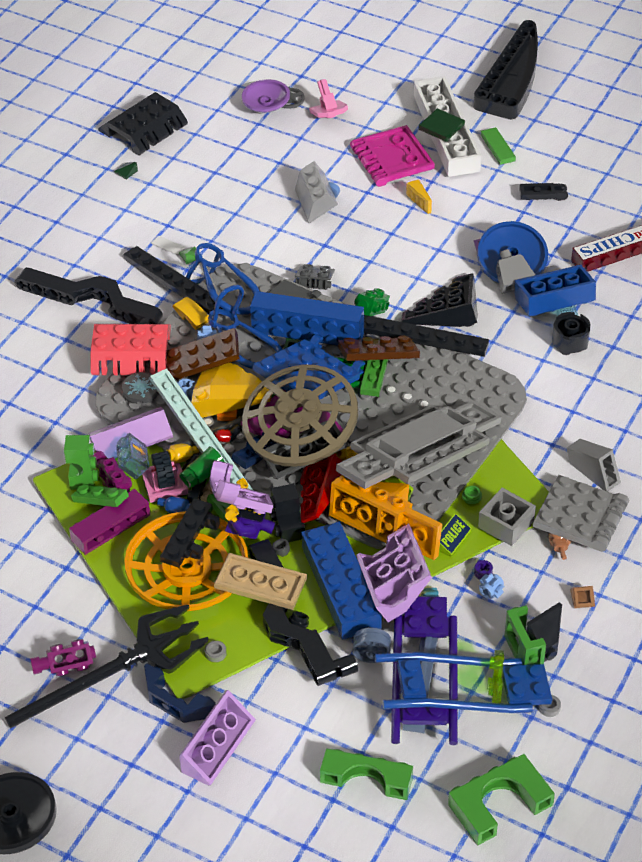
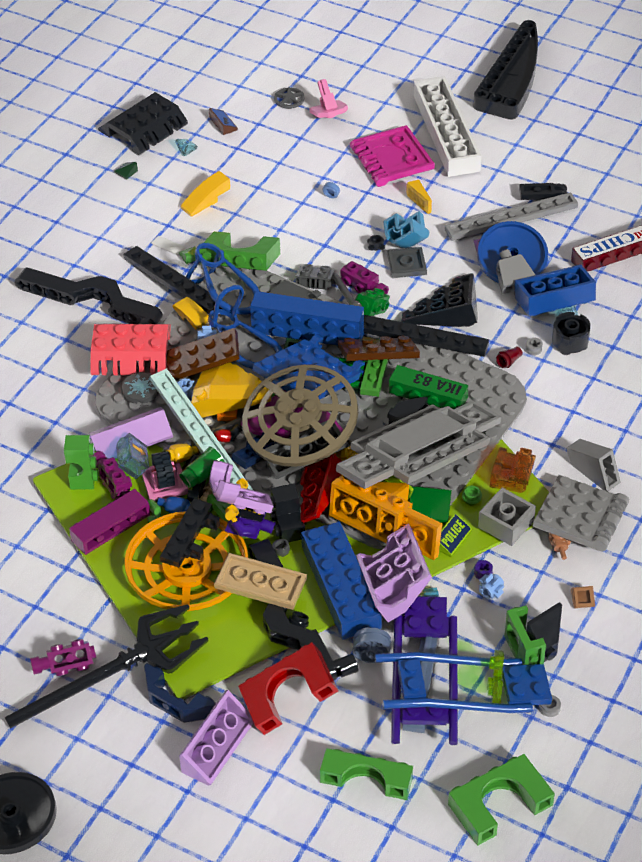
bright green plate [71,484,129,507] -> none
light grey tile [205,641,227,662] -> none
medium lavender dish [242,79,290,112] -> none
light grey slope [295,161,338,223] -> none
dark green tile [419,108,465,142] -> none
bright green tile [481,127,516,165] -> none
none -> bright green arm [147,499,161,523]
none -> clear light blue slope [175,139,198,156]
none -> yellow slope [181,171,230,217]
none -> bright green arch [199,231,281,271]
none -> reddish brown slope [209,108,238,135]
none -> red arch [238,642,339,735]
none -> dark grey bar [332,273,362,307]
none -> magenta brick [340,261,389,294]
none -> black plate [367,235,385,251]
none -> dark azure brick [383,211,429,248]
none -> dark grey tile [387,247,427,278]
none -> black slope [387,397,428,424]
none -> green brick [389,365,469,409]
none -> green tile [410,486,452,525]
none -> light grey plate [445,192,578,241]
none -> clear orange hips [490,447,536,493]
none -> dark red cone [496,346,523,368]
none -> light grey bush [526,337,543,355]

